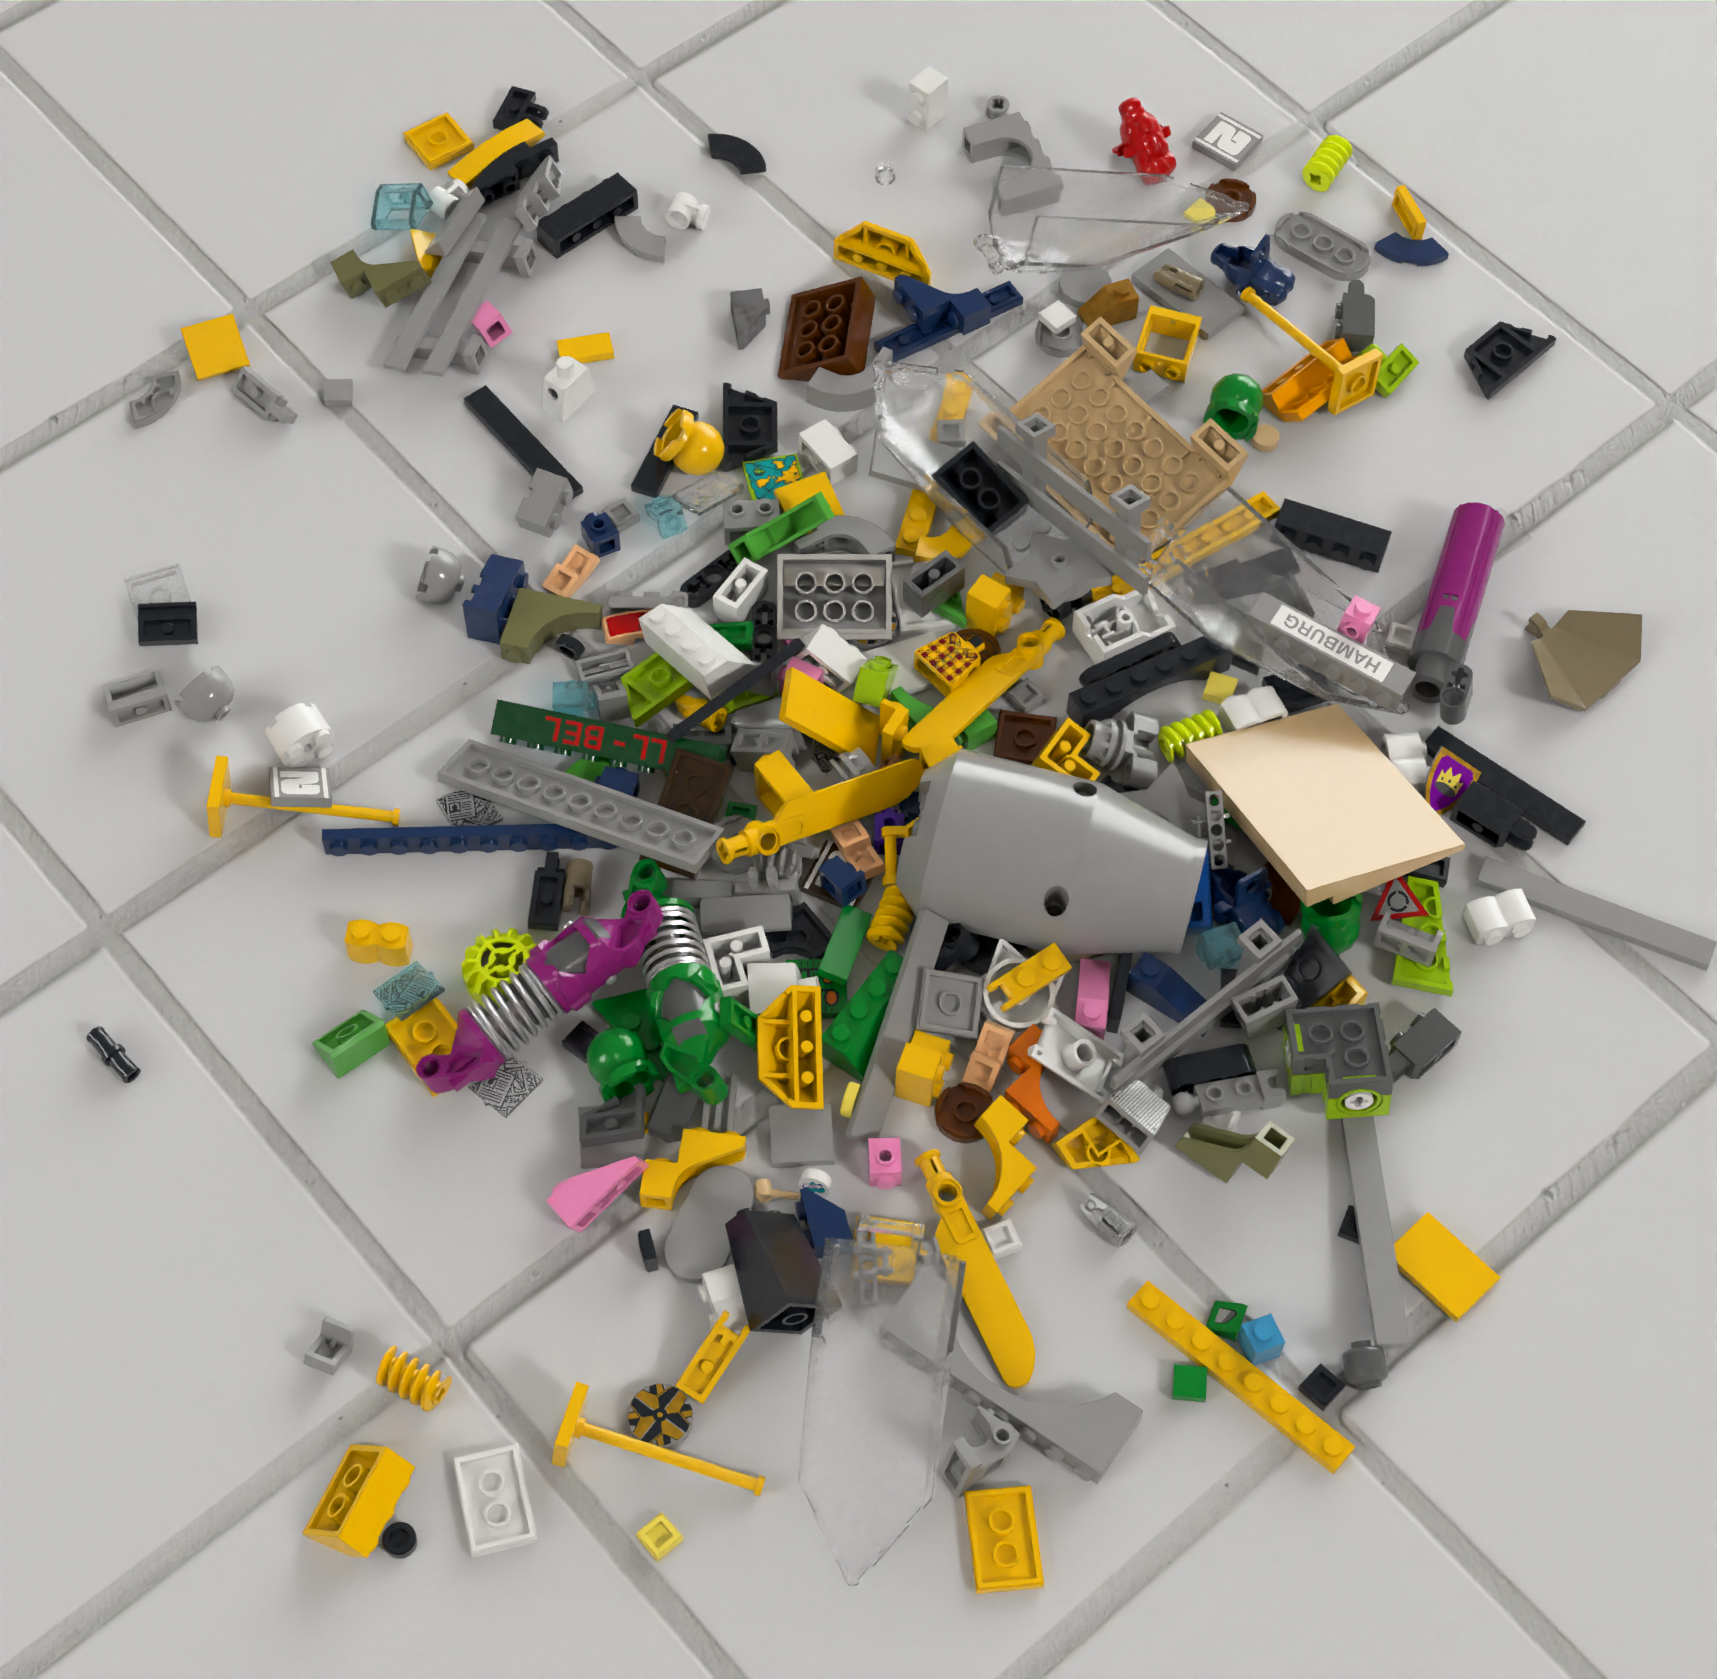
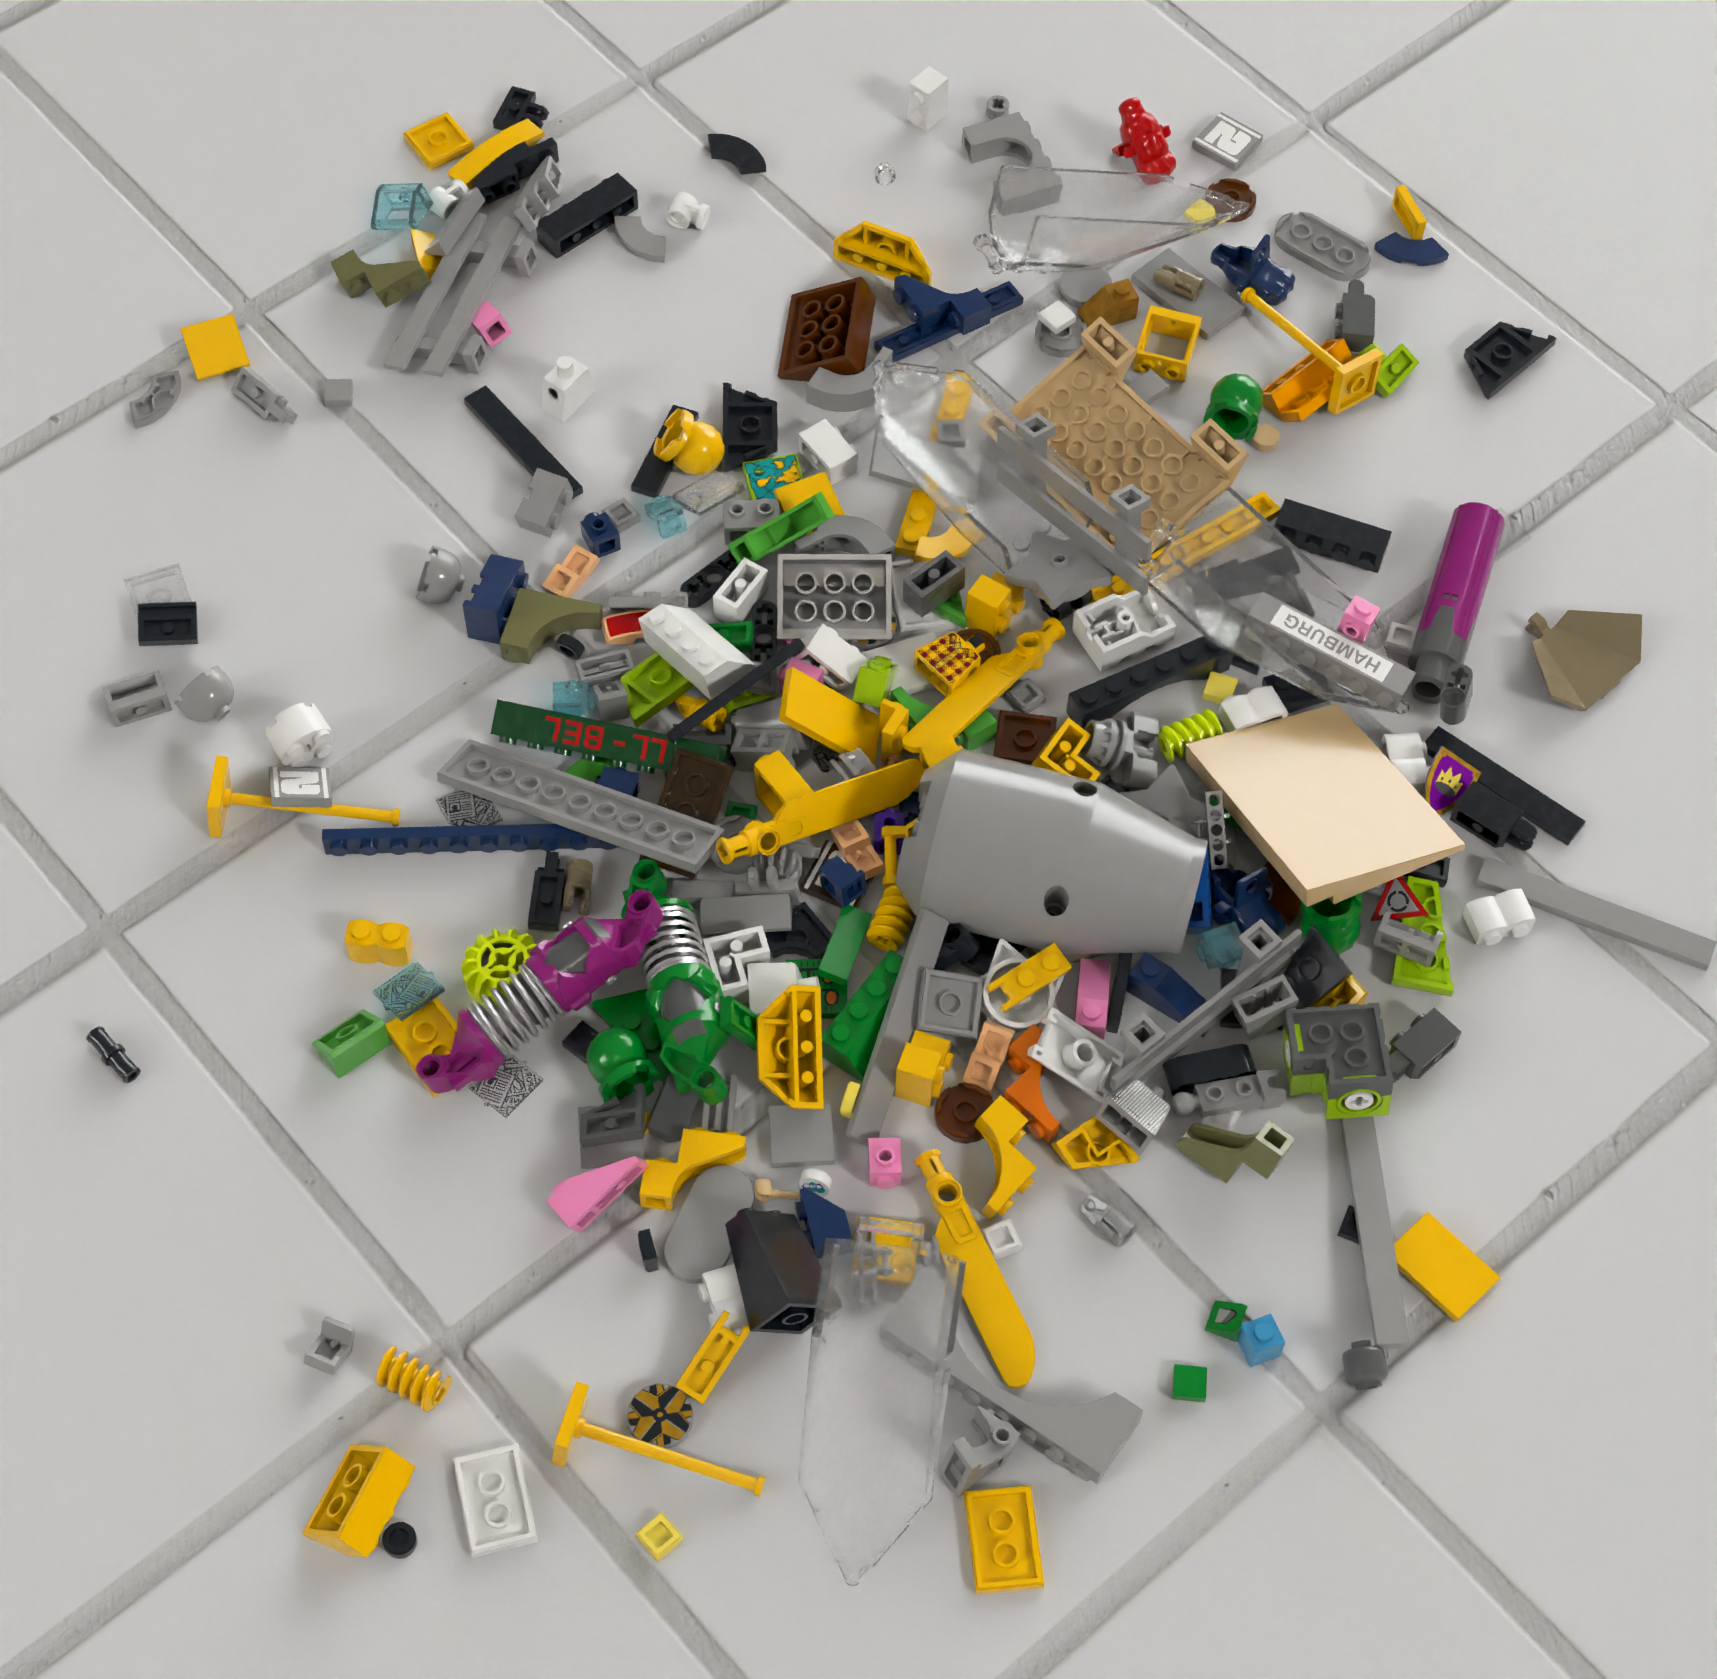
yellow tile [556,332,614,363] -> none
flat silver slope [730,288,770,350] -> none
black slope [931,440,1029,538] -> none
black beam [1079,632,1181,687] -> none
yellow plate [1126,1280,1356,1475] -> none
black tile [1298,1363,1346,1411] -> none
neon yellow piece [1302,135,1353,192] -> none

